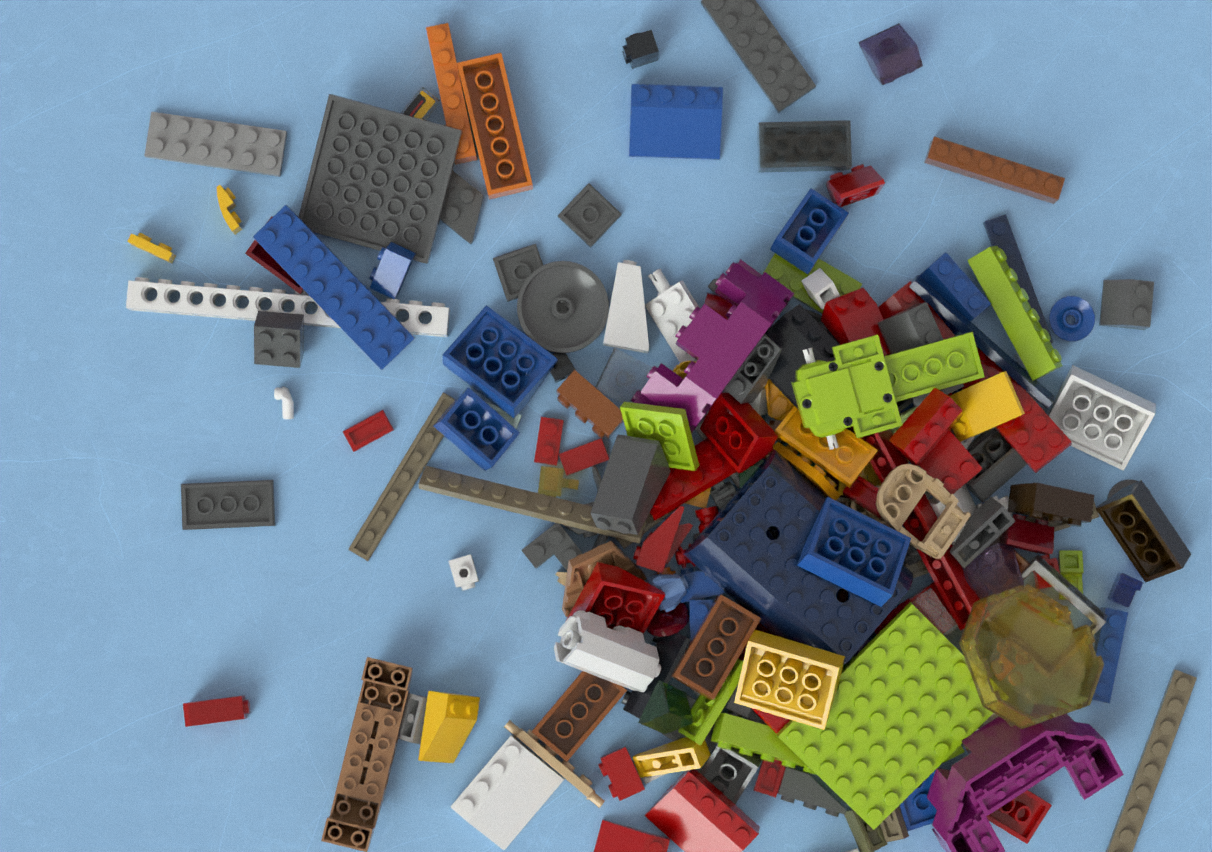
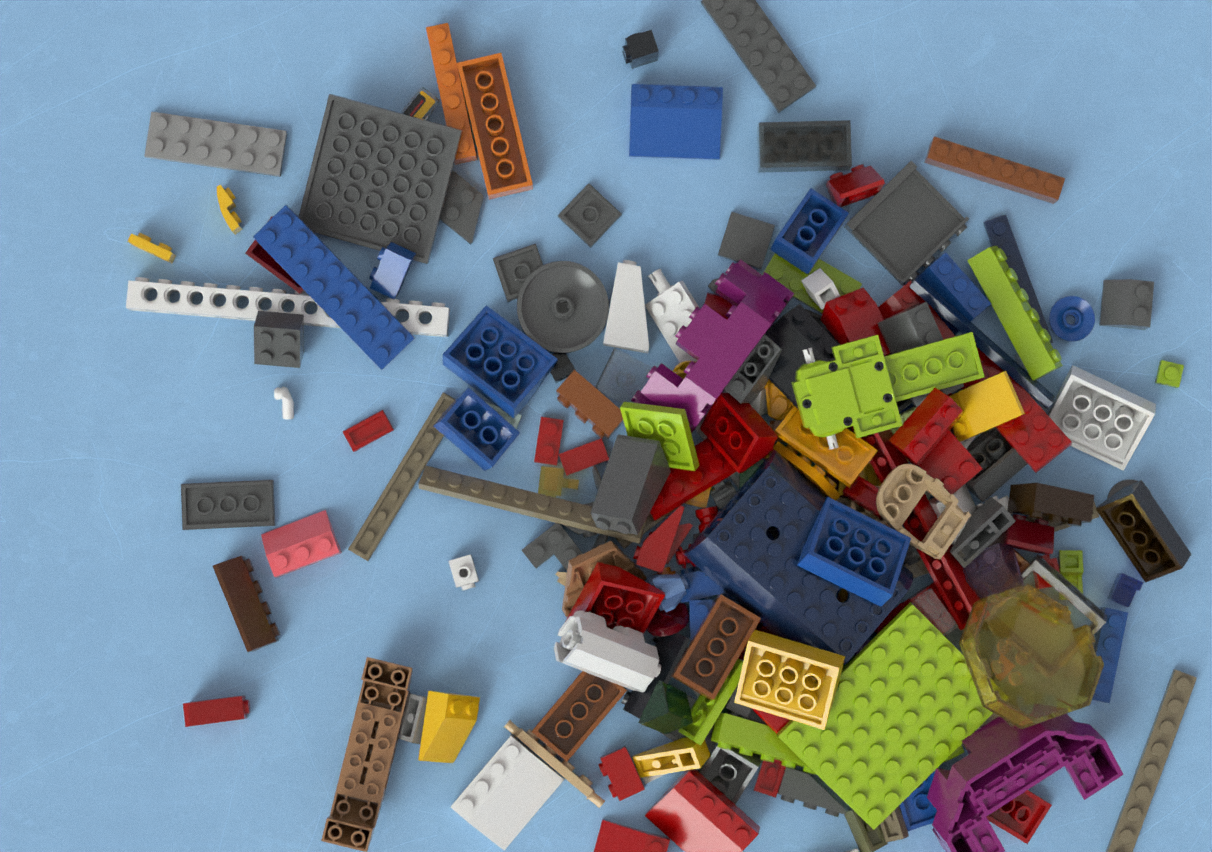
clear purple slope [858,24,923,85] -> none
none -> reddish brown slope [213,556,280,652]
none -> coral slope [261,510,342,578]
none -> dark grey tile [718,212,775,269]
none -> dark grey panel [844,161,969,285]
none -> lime plate [1155,360,1184,388]

